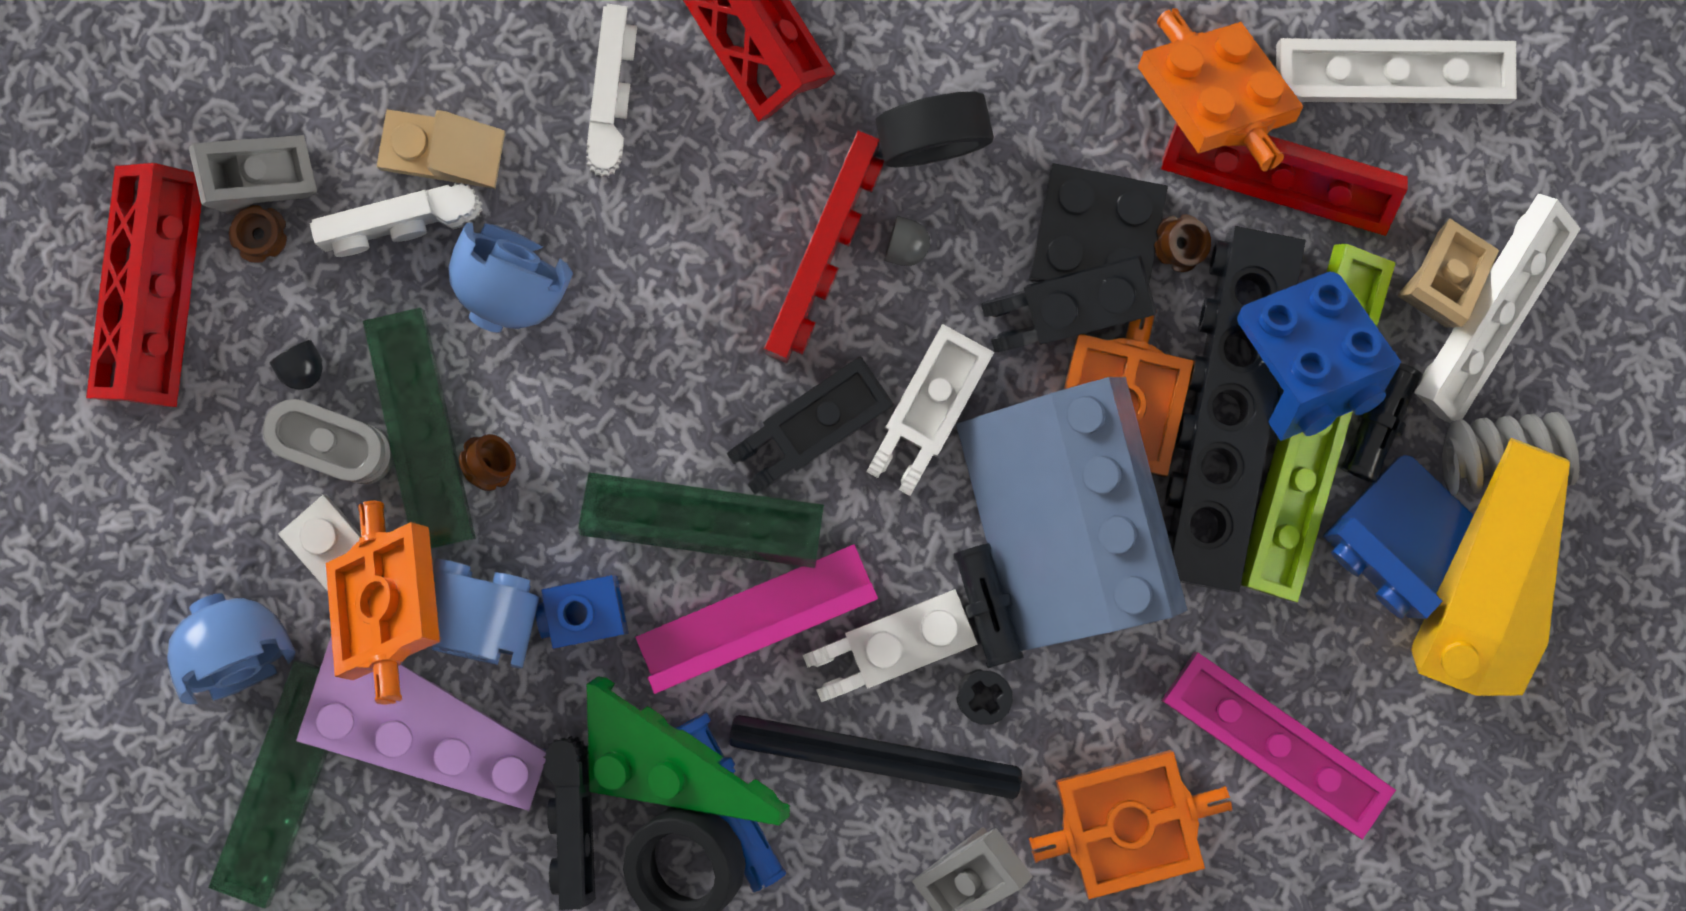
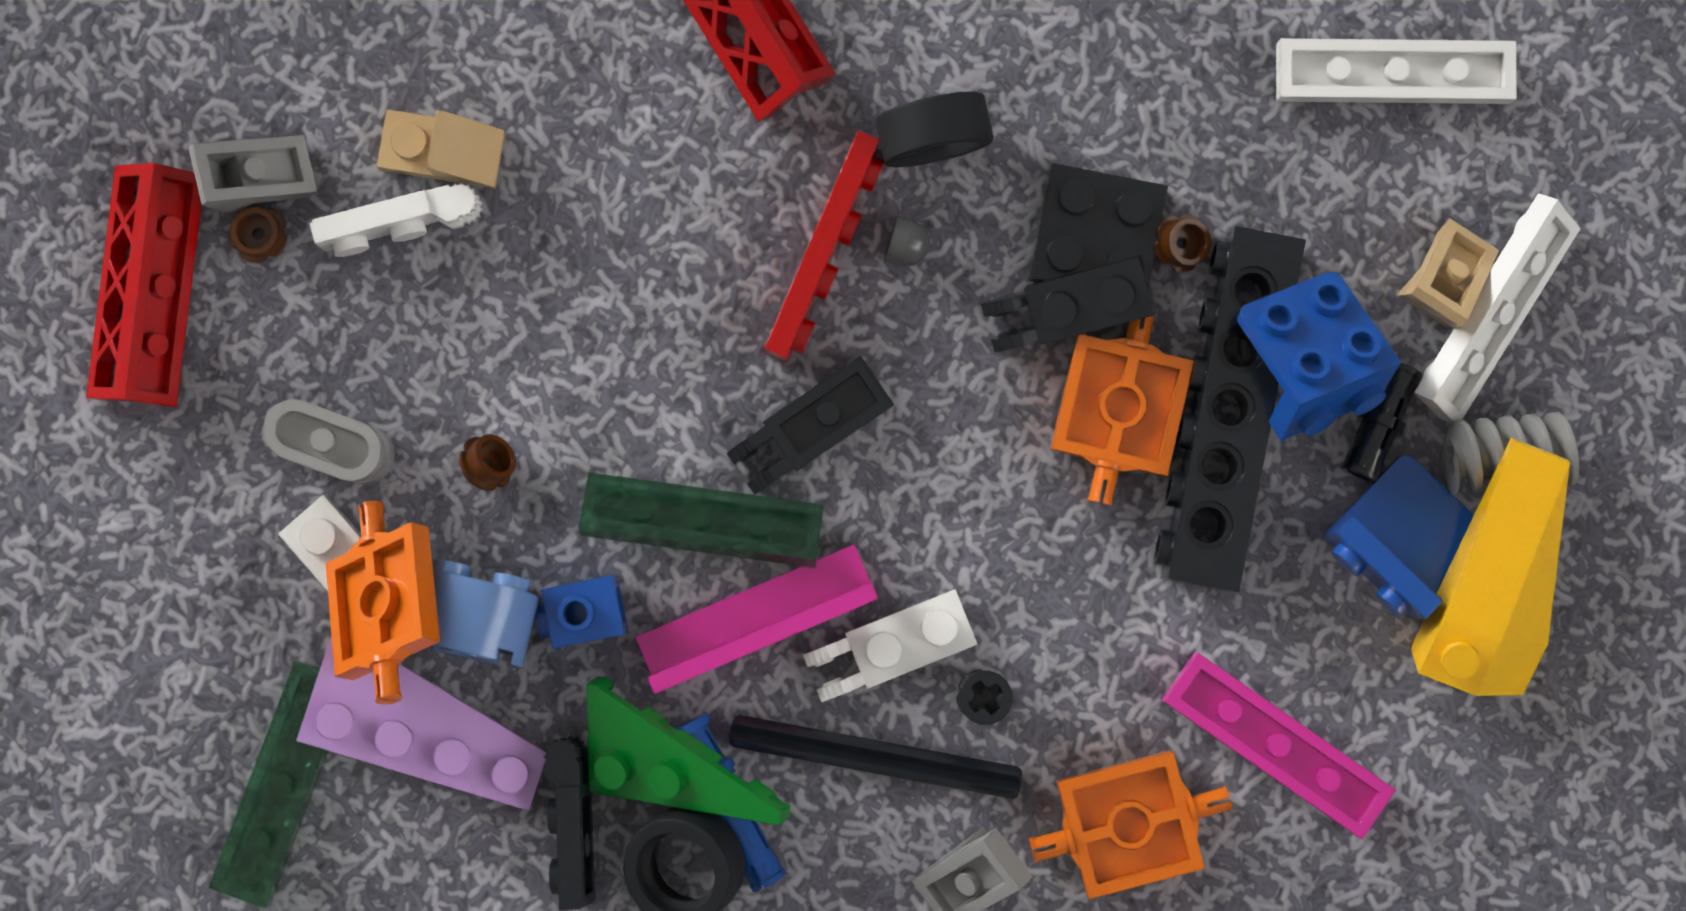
medium blue cylinder [167,593,295,705] -> none
black hinge [269,340,323,390] -> none
clear green plate [363,307,476,550] -> none
medium blue cylinder [449,222,573,332] -> none
white hinge [586,4,637,178] -> none
white hinge [866,324,994,496] -> none
black pin [953,543,1024,668] -> none
sand blue slope [956,377,1188,651] -> none
orange plate [1138,8,1303,171] -> none
red plate [1161,123,1408,236] -> none
lime plate [1241,244,1396,603] -> none

